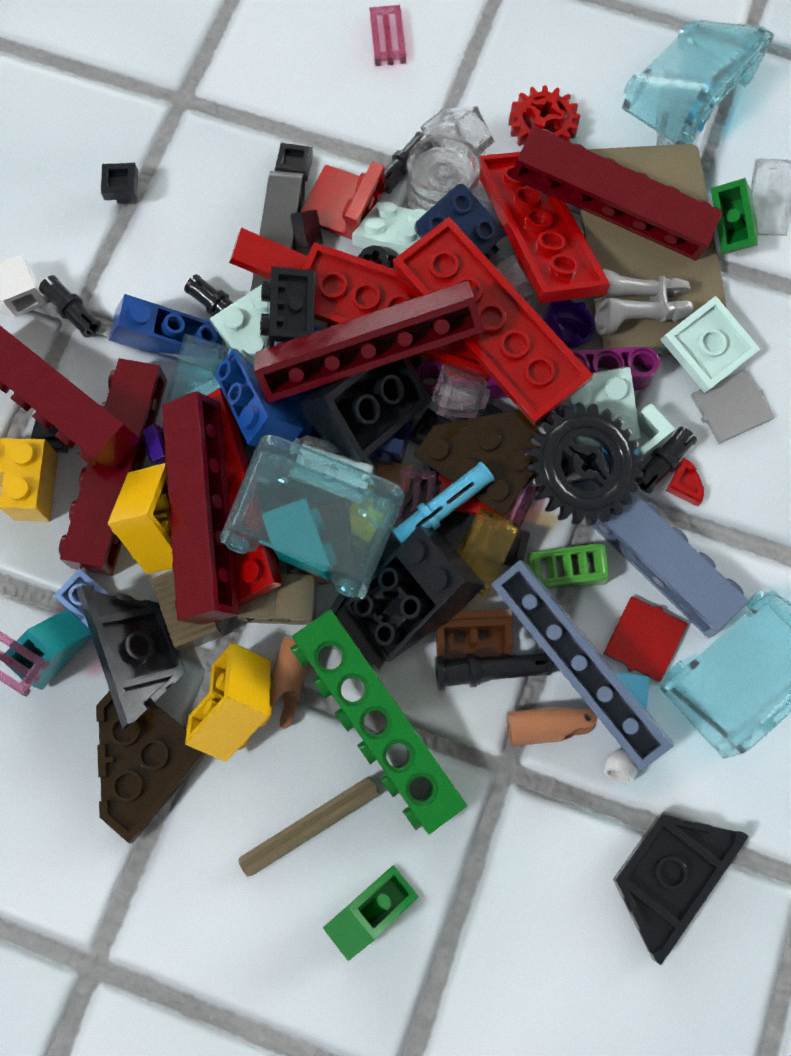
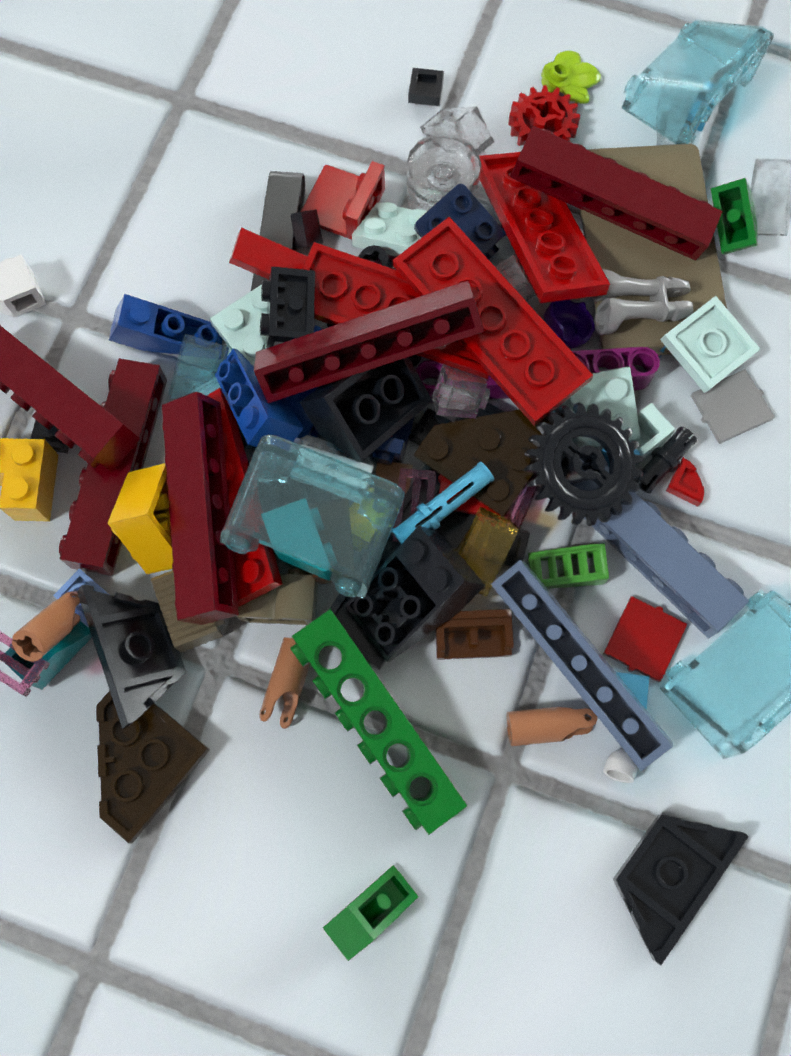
black pin [39,275,101,338] -> none
black tile [101,163,138,204] -> none
dark purple plate [143,424,165,464] -> none
black pin [184,274,233,316] -> none
yellow brick [185,642,272,762] -> none
dark tan axle [238,777,380,876] -> none
black tile [275,143,313,181] -> none
clear pink tile [369,5,406,66] -> none
black pin [384,131,432,194] -> none
black pin [435,651,552,690] -> none
none -> nougat piece [12,591,80,662]
none -> black plate [408,67,444,106]
none -> lime plate [541,50,602,104]

